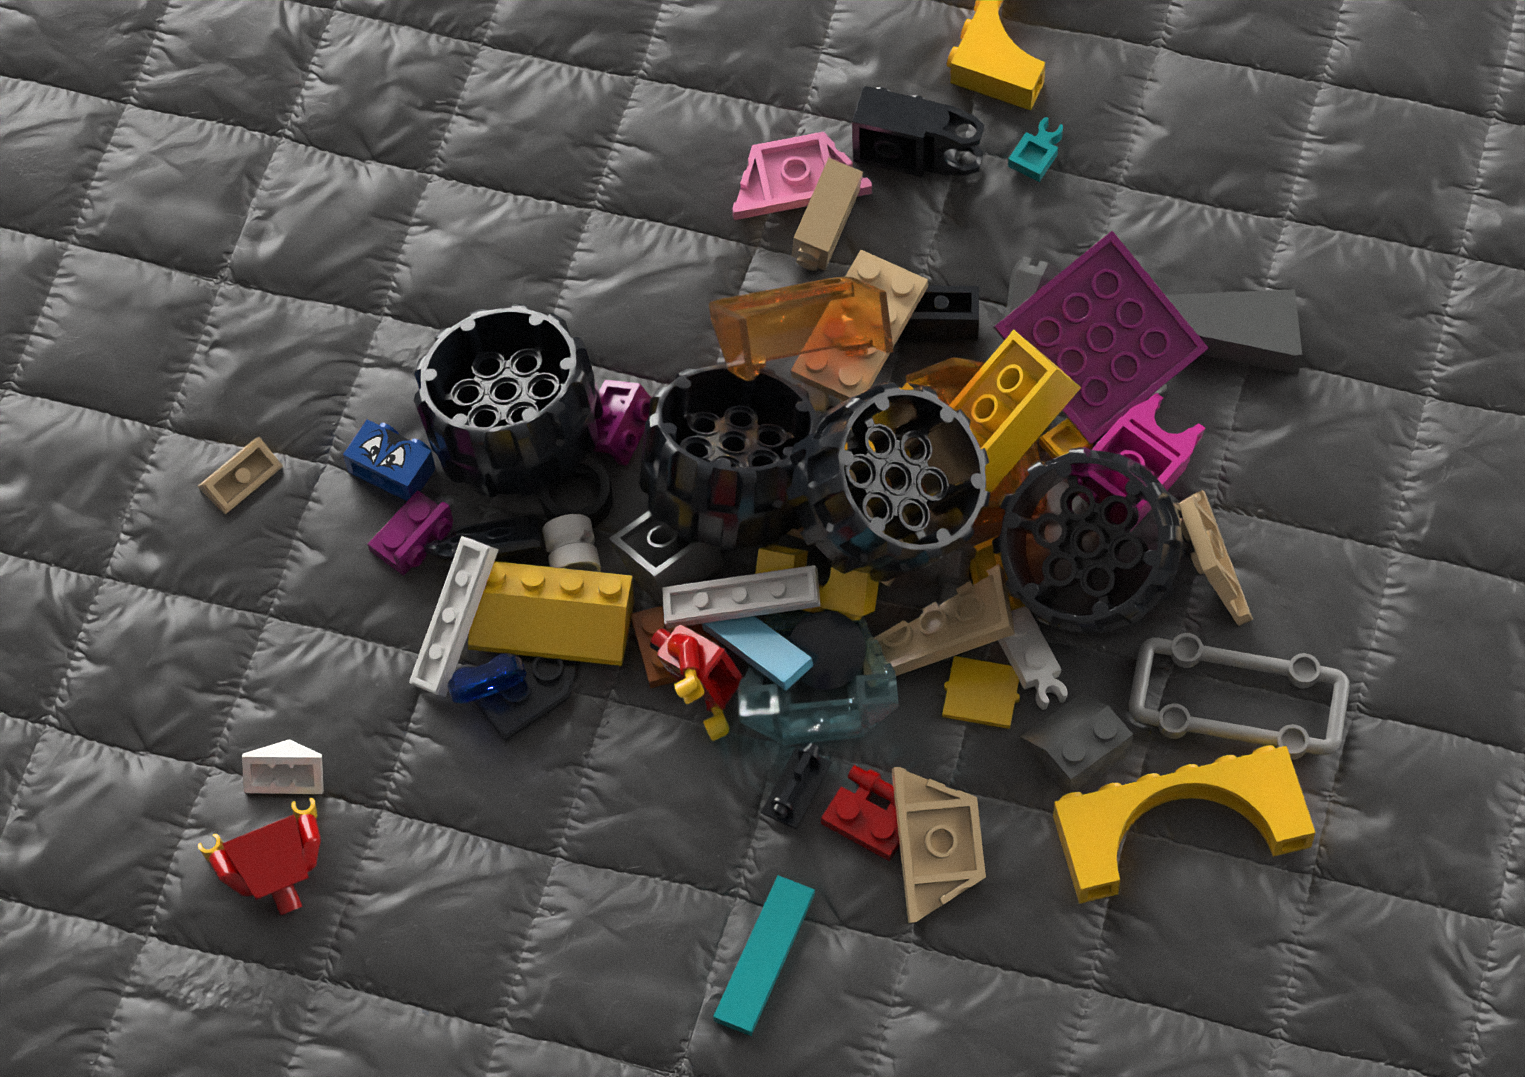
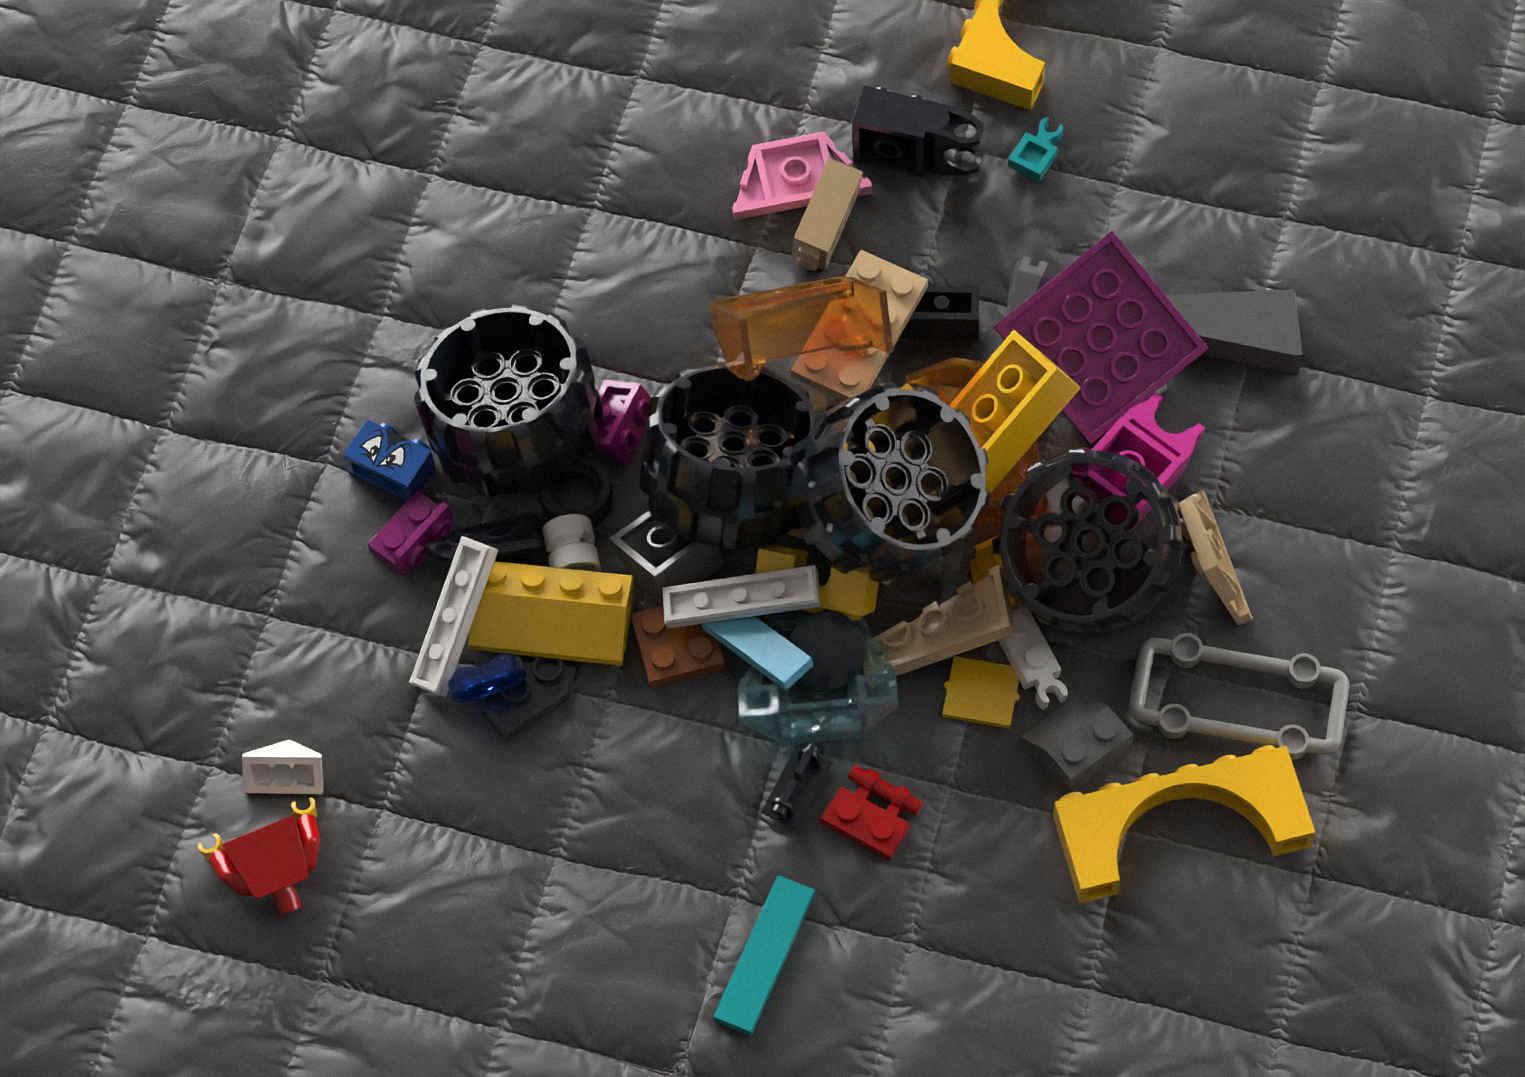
tan slope [198,437,283,514] -> none
red torso [650,625,745,741] -> none
tan wing [892,767,986,923] -> none
yellow tile [1039,418,1093,459] -> none

